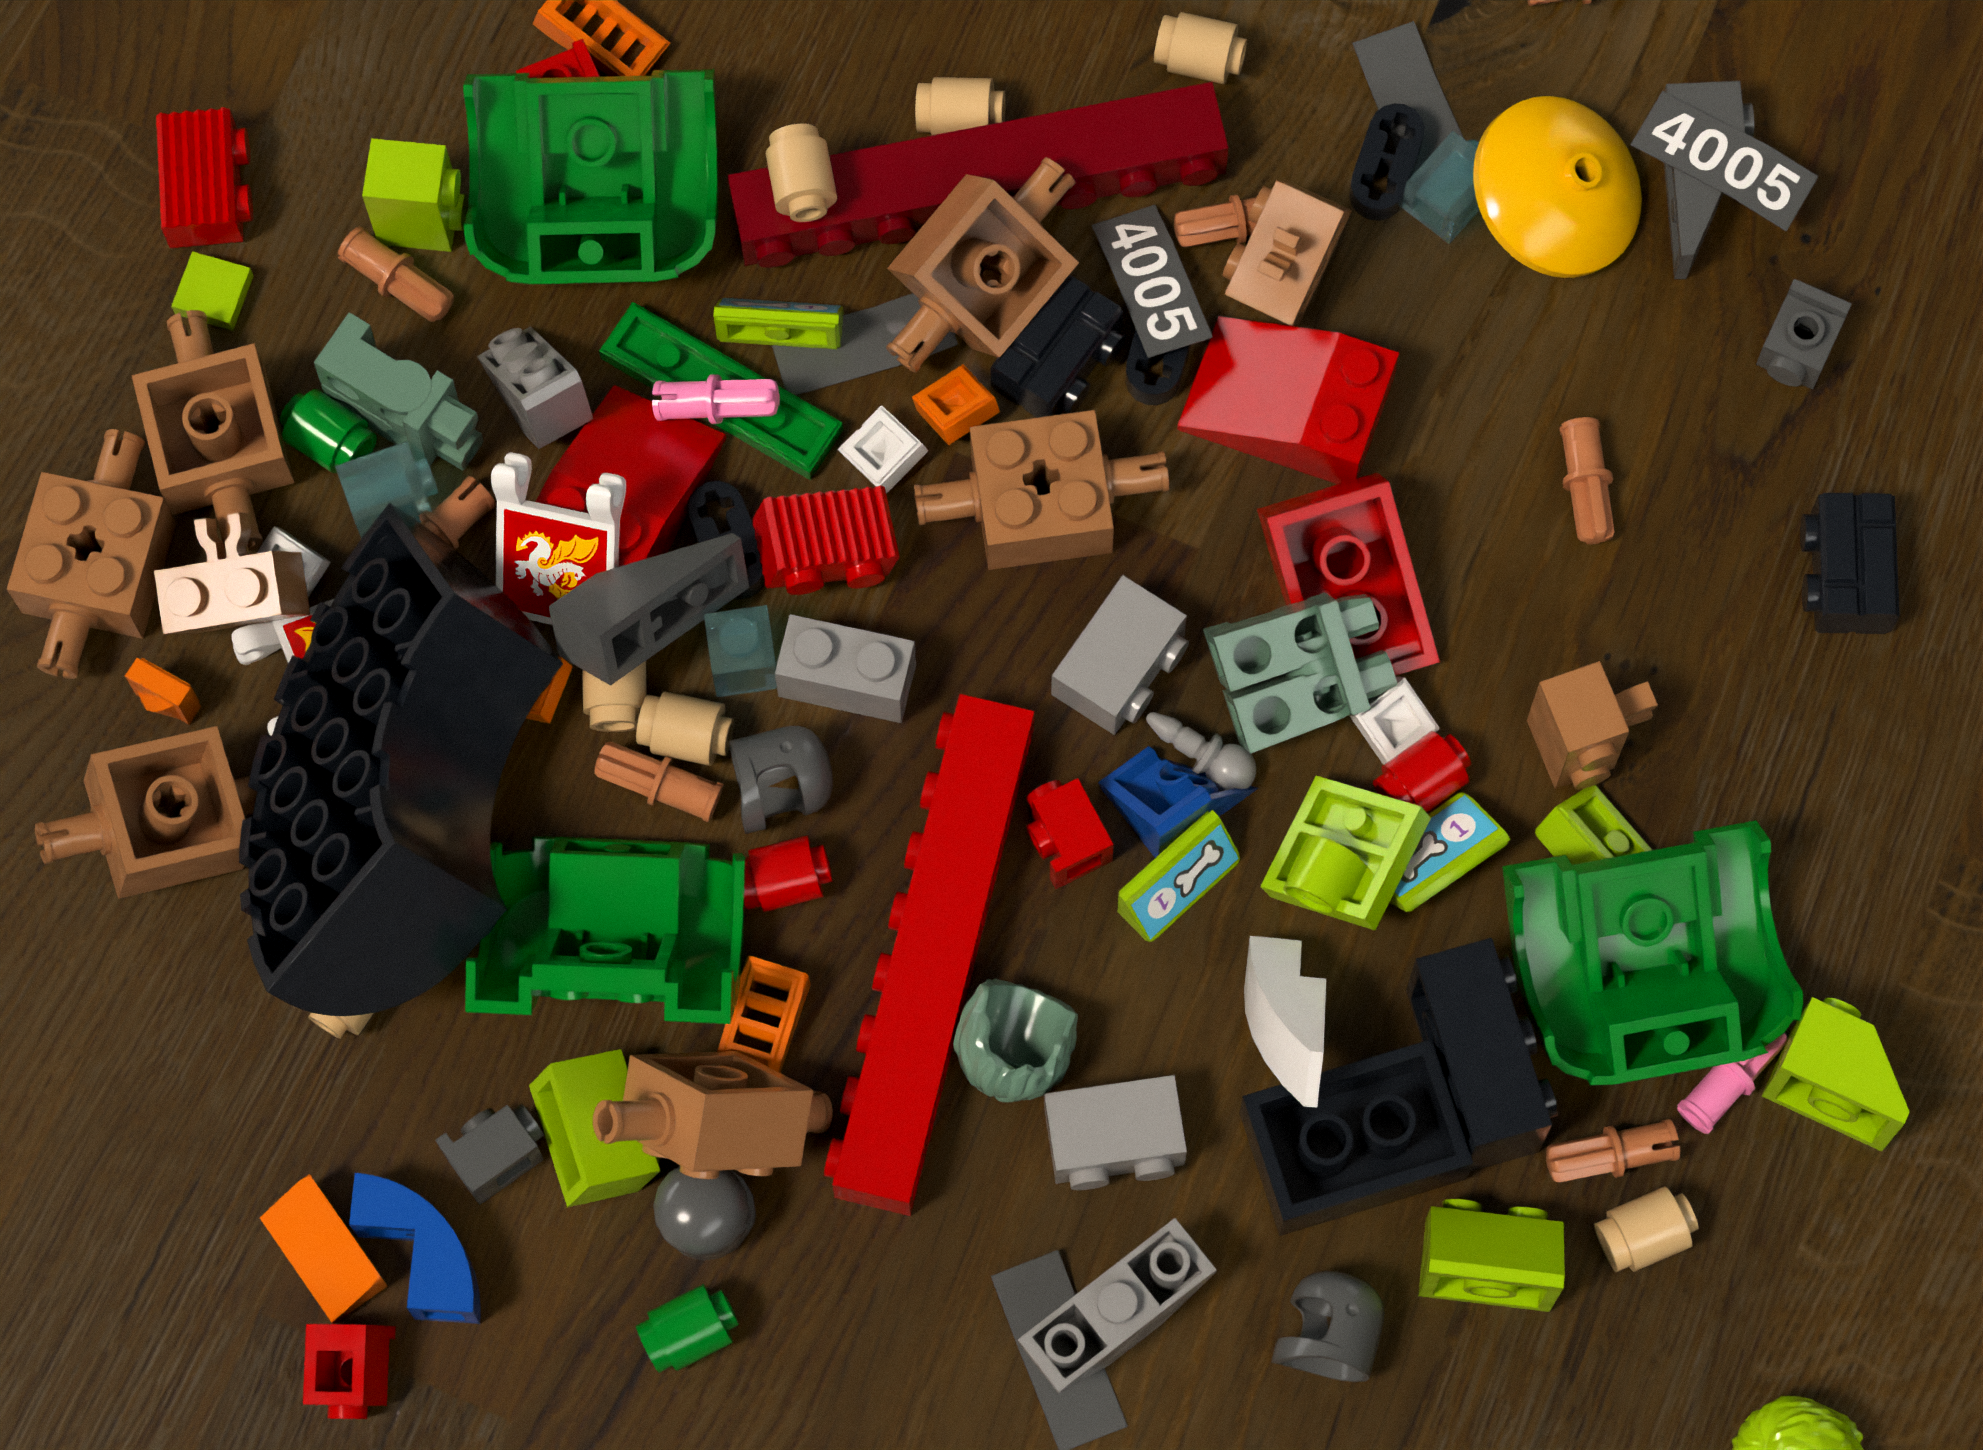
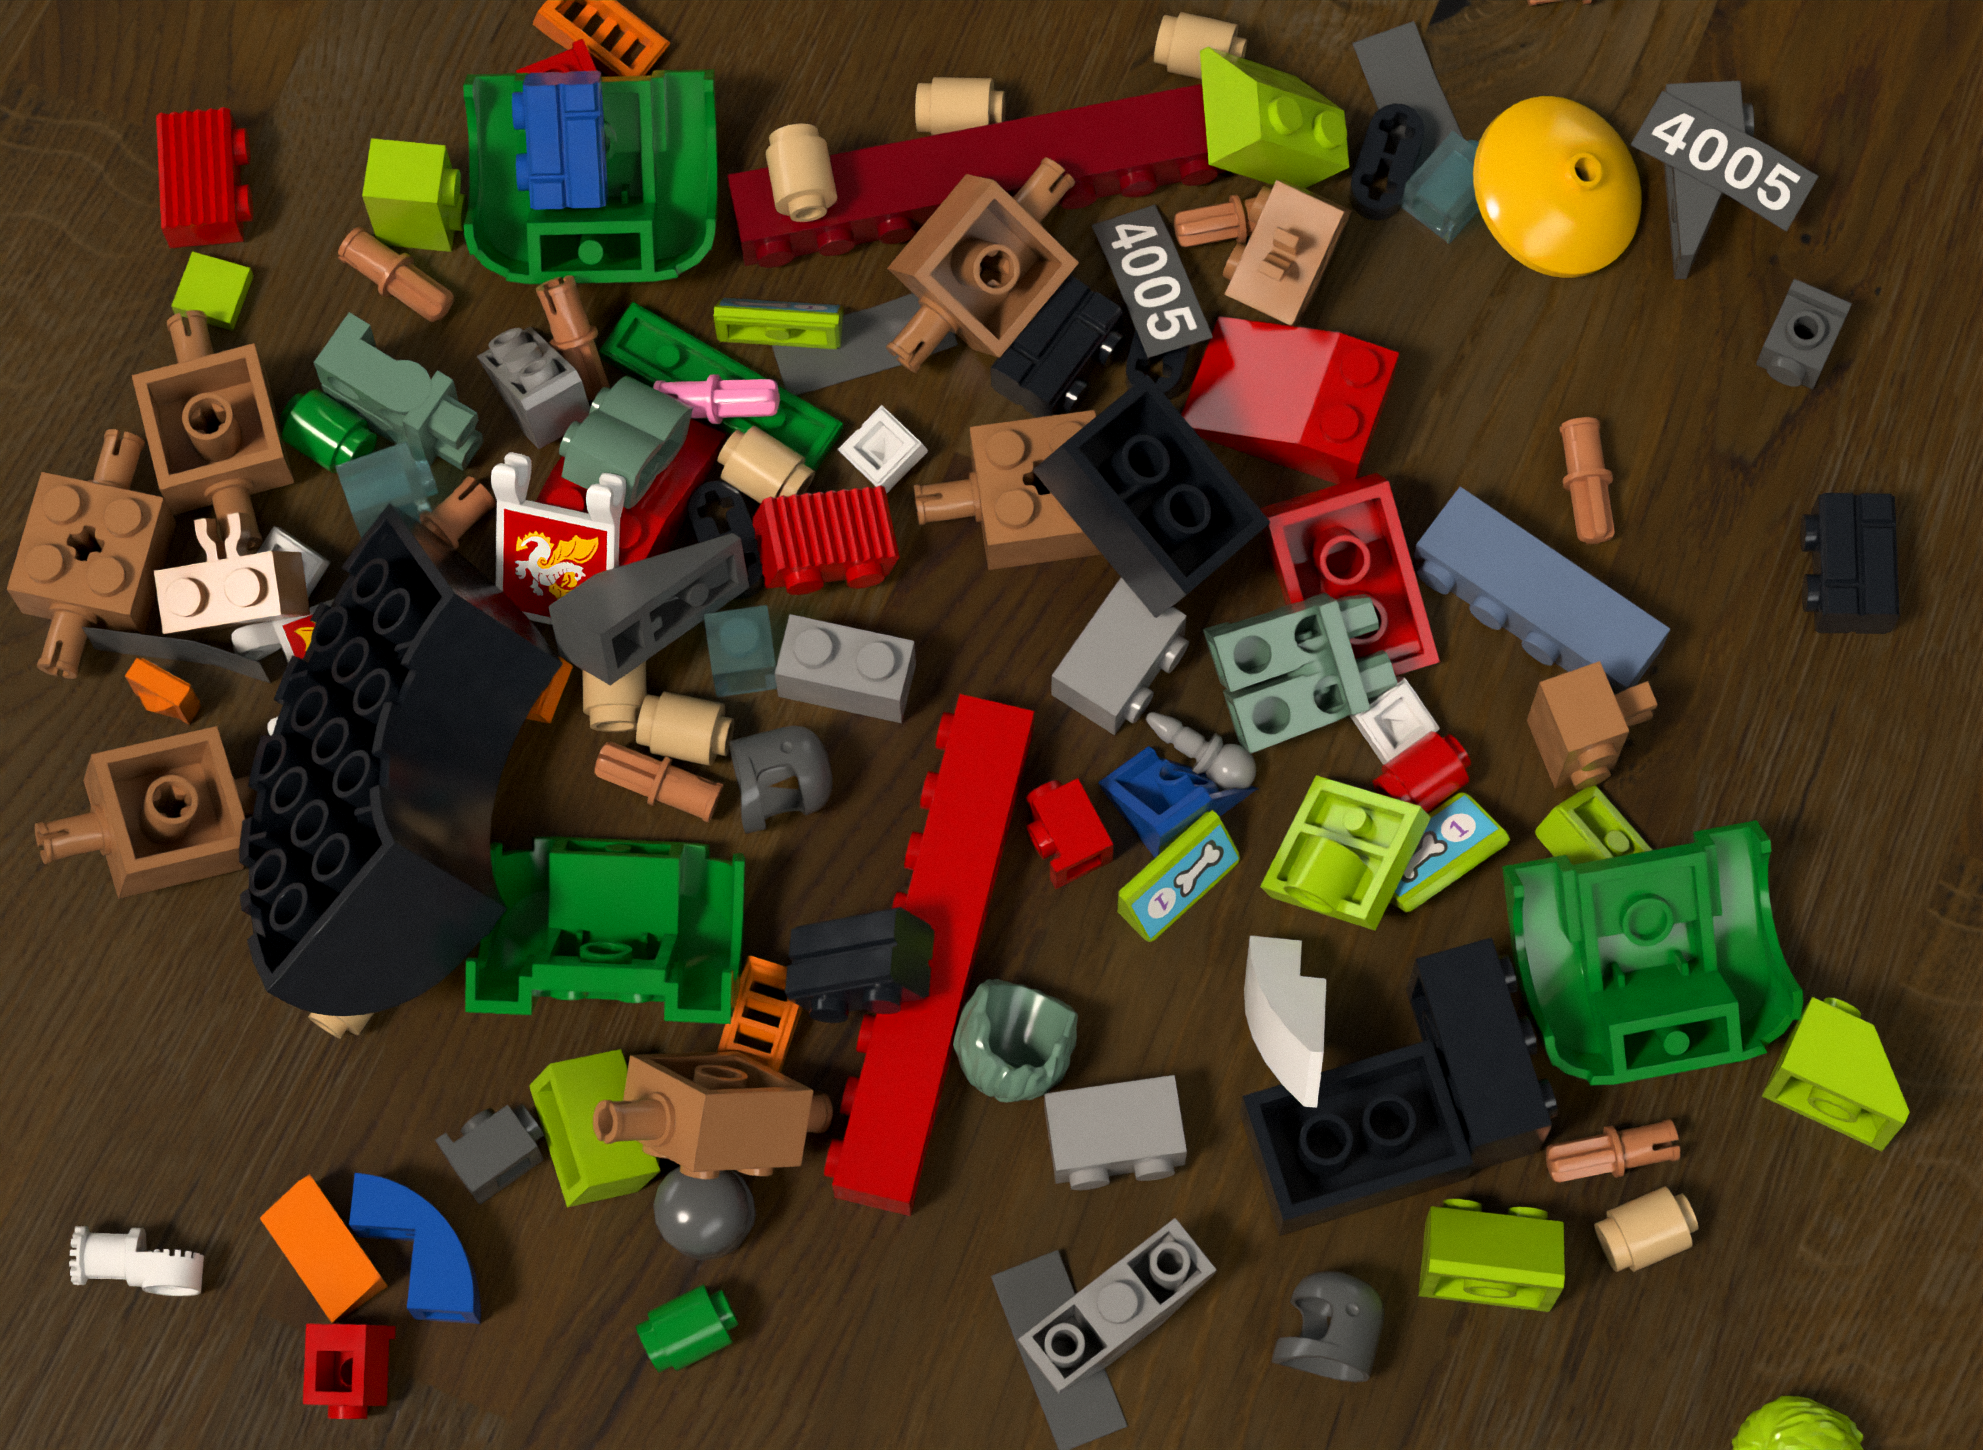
red brick [744,835,833,912] -> none
orange tile [912,364,1000,445] -> none
bright pink axle [1677,1033,1787,1134] -> none
none -> white connector [69,1226,204,1296]
none -> dark grey sticker [82,627,271,684]
none -> blue brick [512,71,608,210]
none -> nougat axle [536,275,610,401]
none -> sand green brick [559,376,693,509]
none -> tan brick [717,426,815,504]
none -> black brick [785,907,935,1023]
none -> black brick [1032,374,1271,618]
none -> lime slope [1200,47,1349,188]
none -> sand blue brick [1412,487,1670,695]

